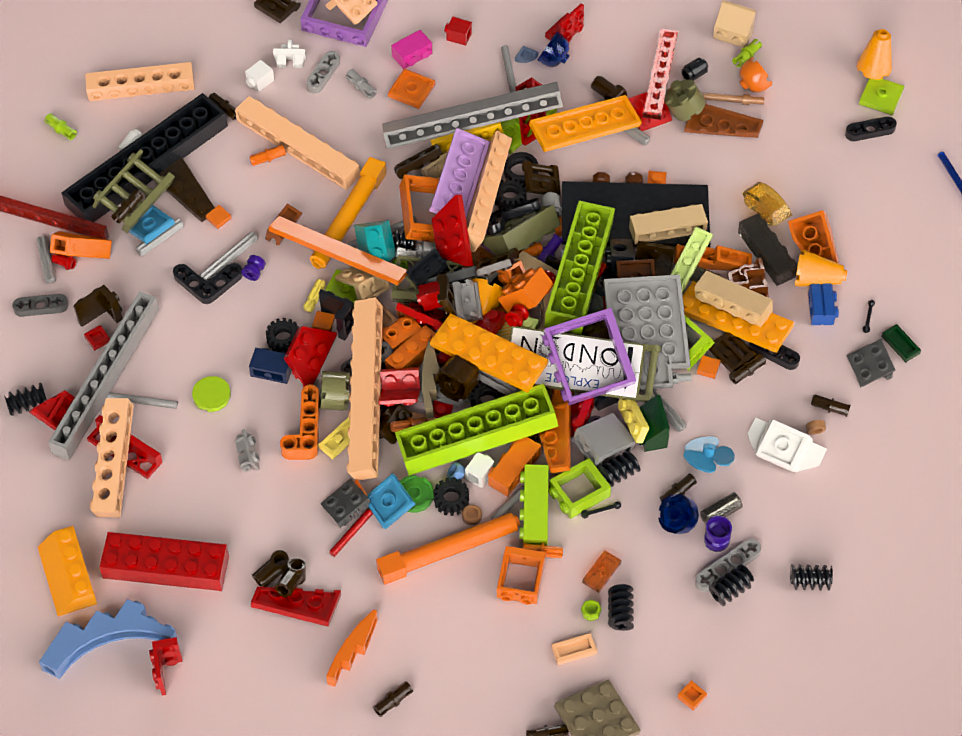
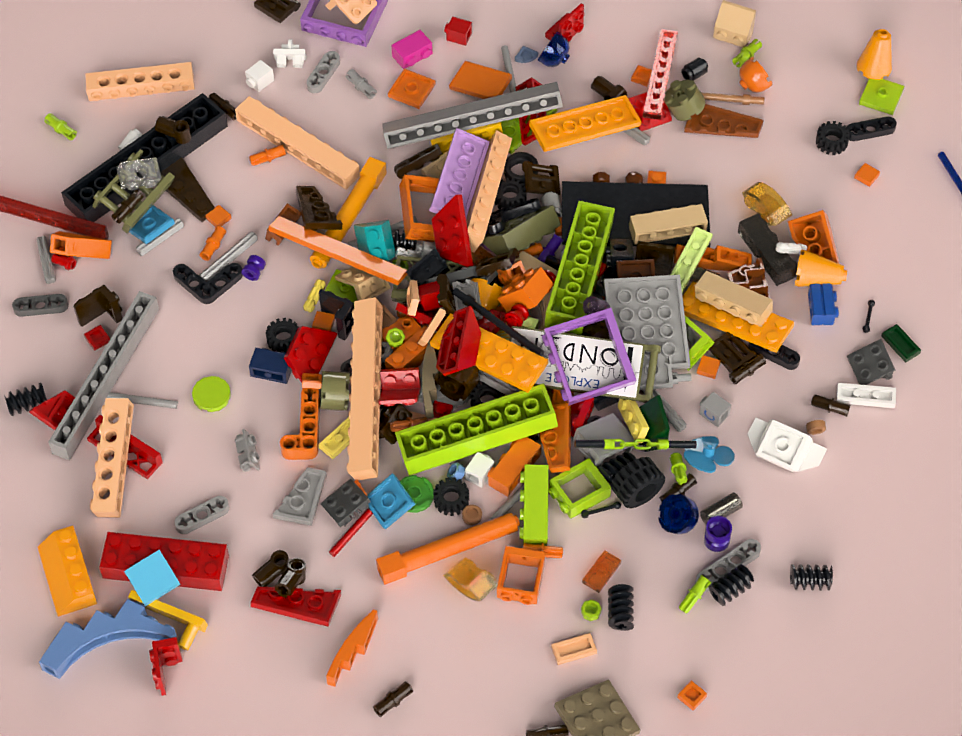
none -> clear brick [117,158,161,190]
none -> medium azure tile [124,550,181,606]
none -> yellow piece [128,590,208,651]
none -> dark brown piece [154,116,191,144]
none -> light grey beam [175,496,229,534]
none -> orange pin [199,226,226,261]
none -> light grey wing [273,467,327,526]
none -> dark brown wing [296,186,343,231]
none -> orange tile [302,373,322,389]
none -> lime tile [385,328,405,348]
none -> light nougat tile [406,280,419,316]
none -> light nougat tile [418,308,446,346]
none -> red wedge [436,306,481,376]
none -> clear yellow brick [443,557,498,601]
none -> orange tile [449,61,512,99]
none -> black bar [452,288,544,356]
none -> piece [574,439,697,450]
none -> brick [583,296,610,315]
none -> black tyre [611,457,665,508]
none -> orange tile [631,65,654,87]
none -> lime axle [670,452,688,485]
none -> lime axle [679,575,712,614]
none -> light grey brick [700,392,731,427]
none -> white axle [775,242,807,254]
none -> black tyre [816,121,850,155]
none -> white plate [836,383,896,408]
none -> orange tile [854,163,880,187]

